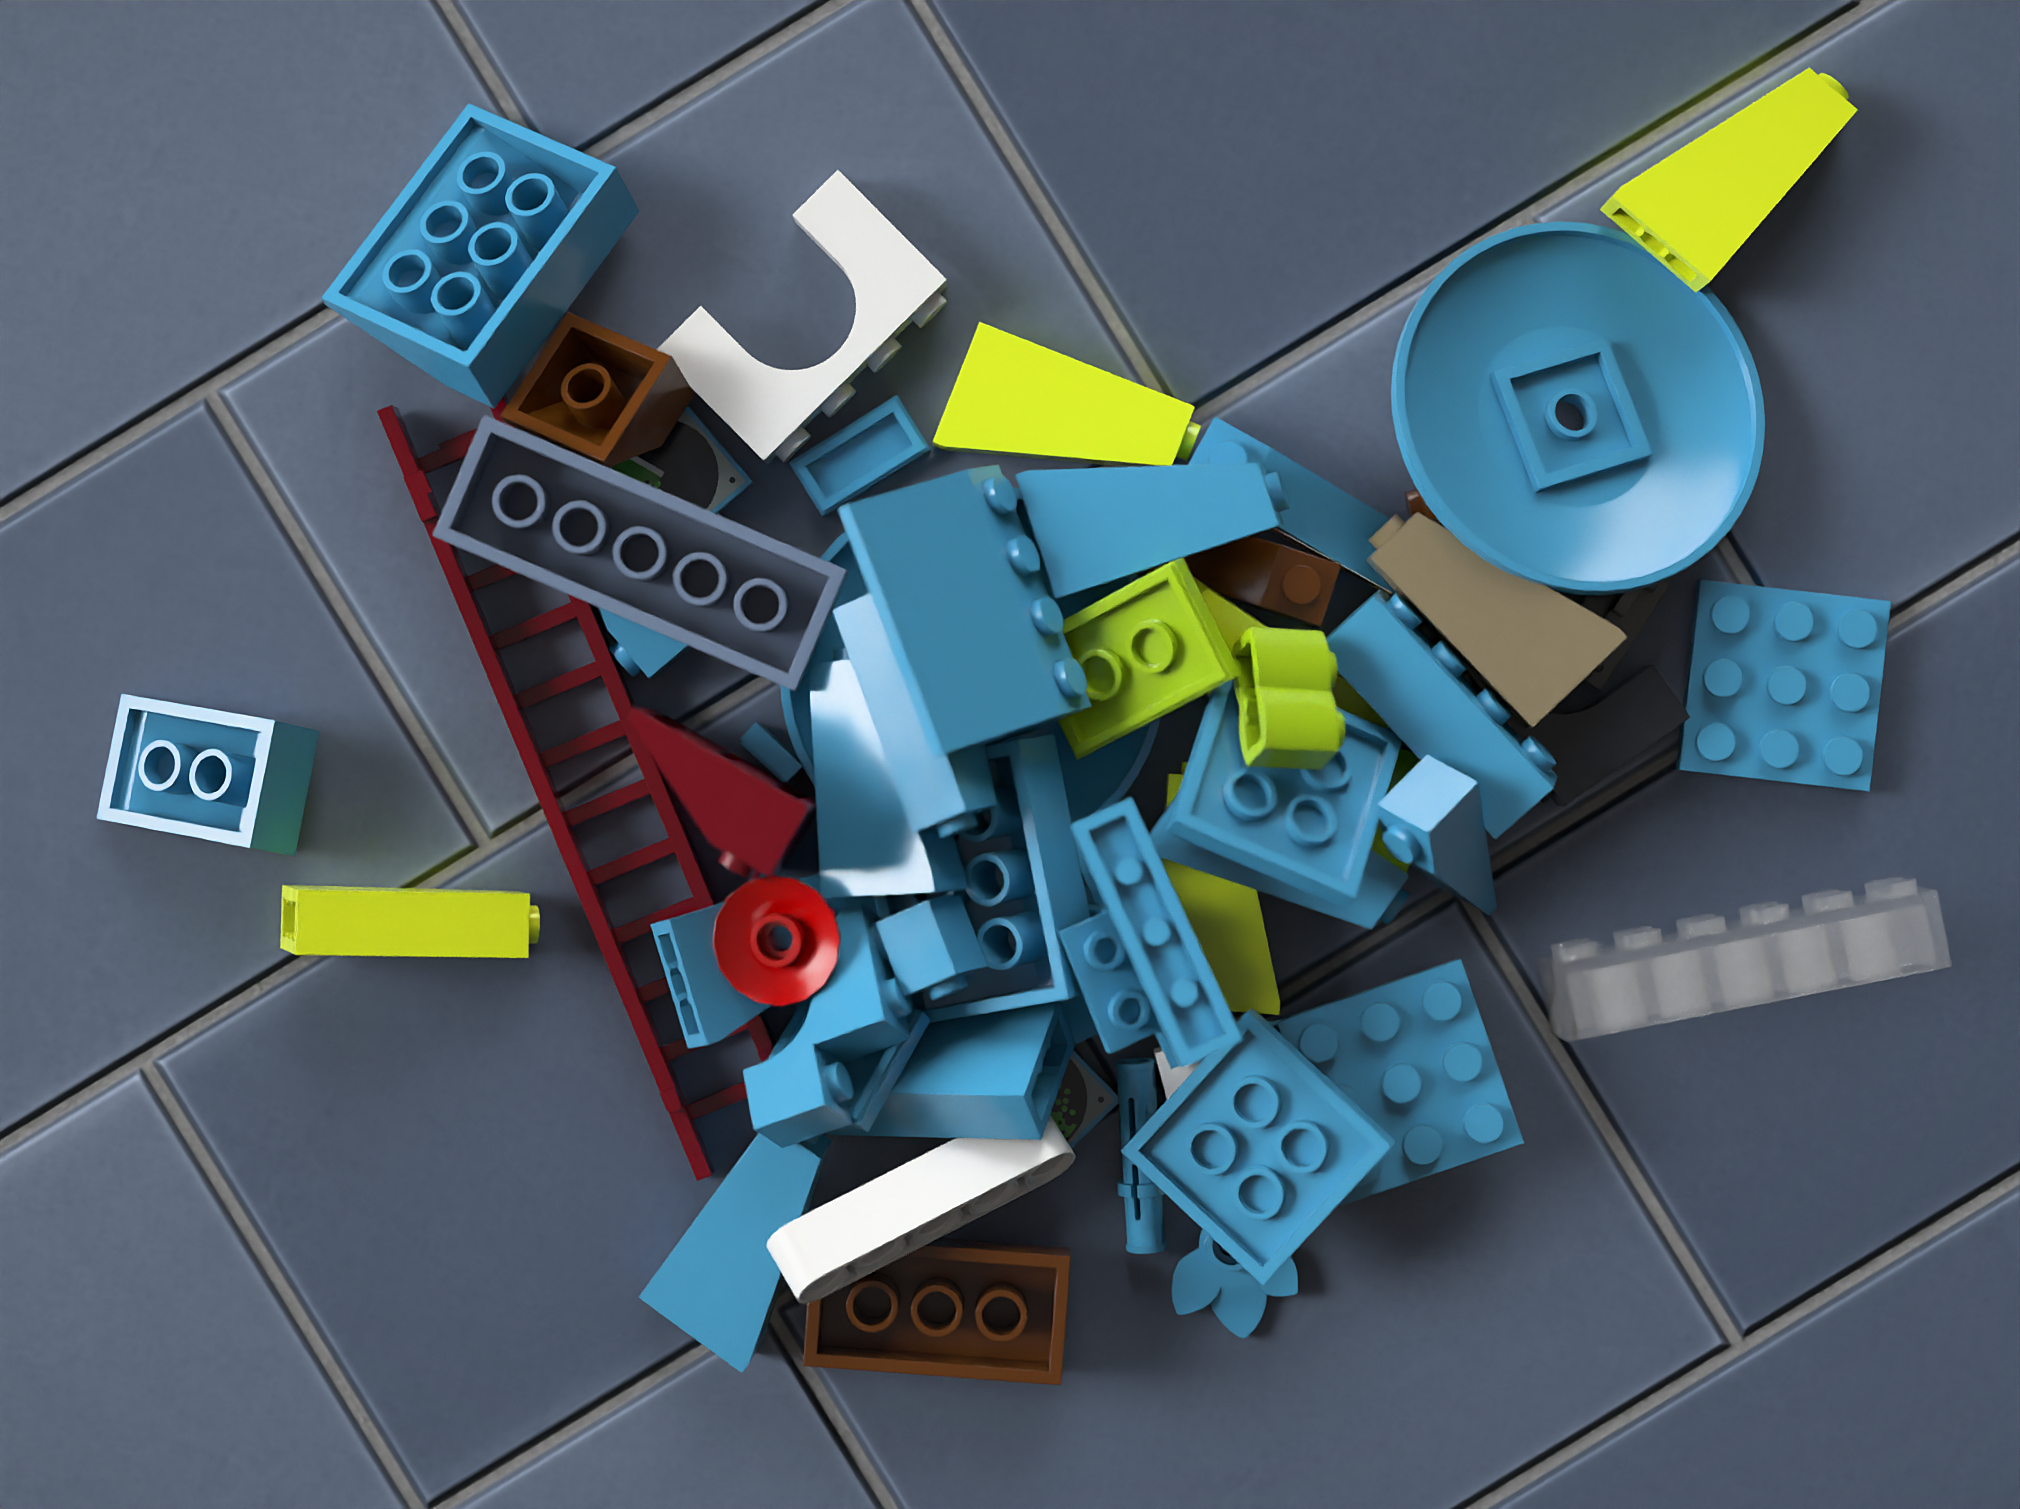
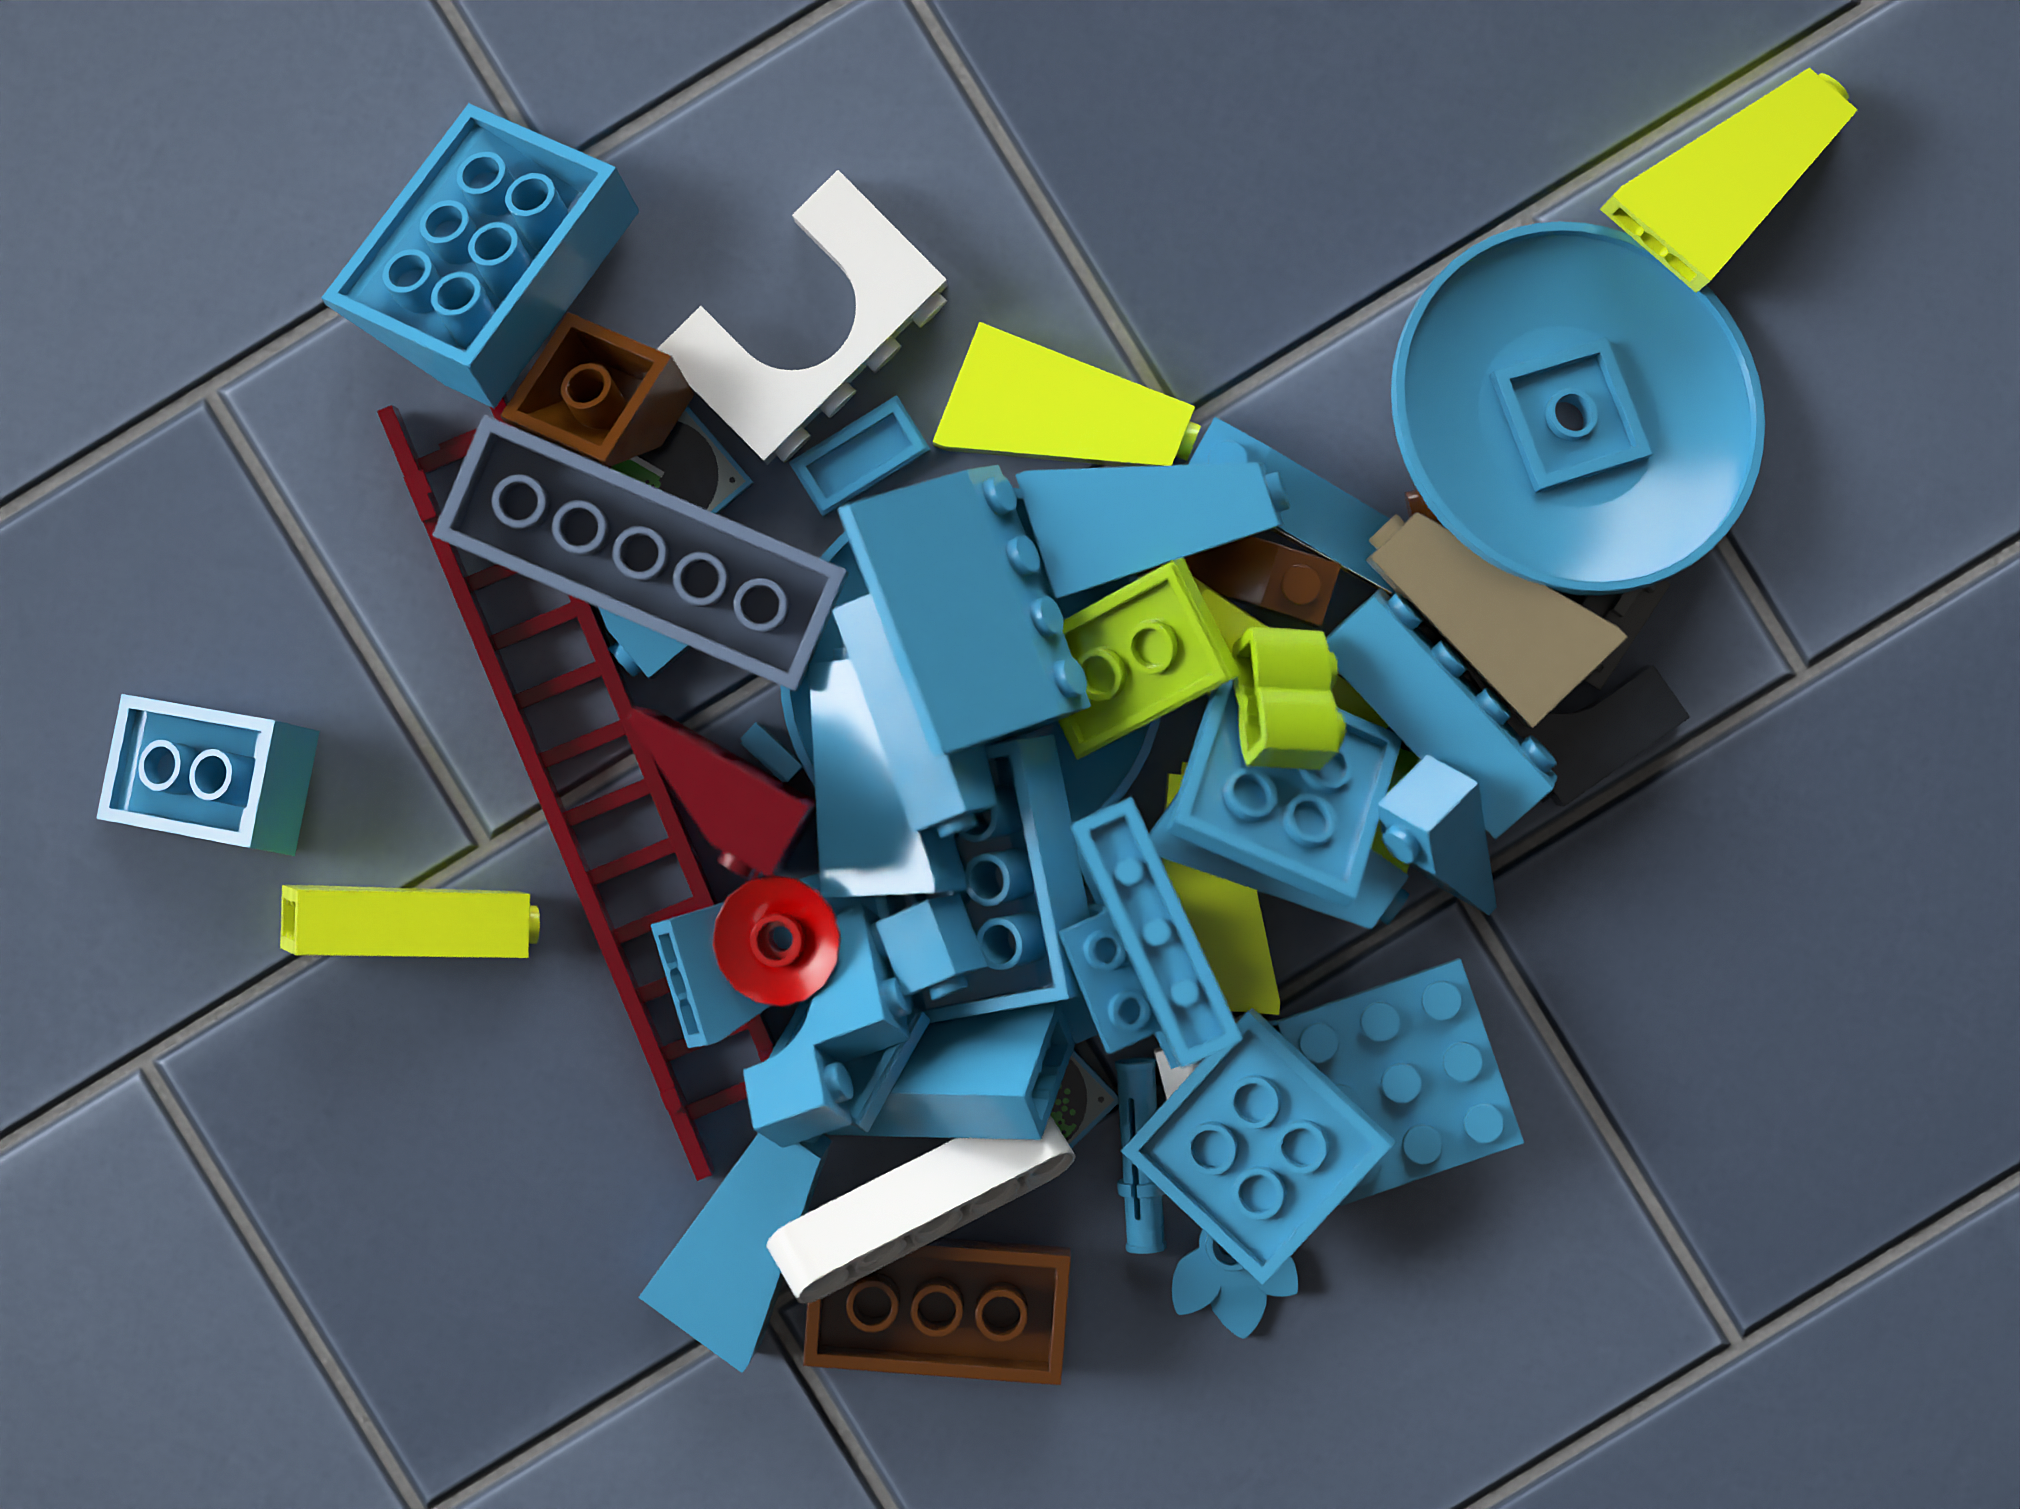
clear brick [1537,876,1952,1042] -> none
dark azure plate [1675,580,1891,791] -> none

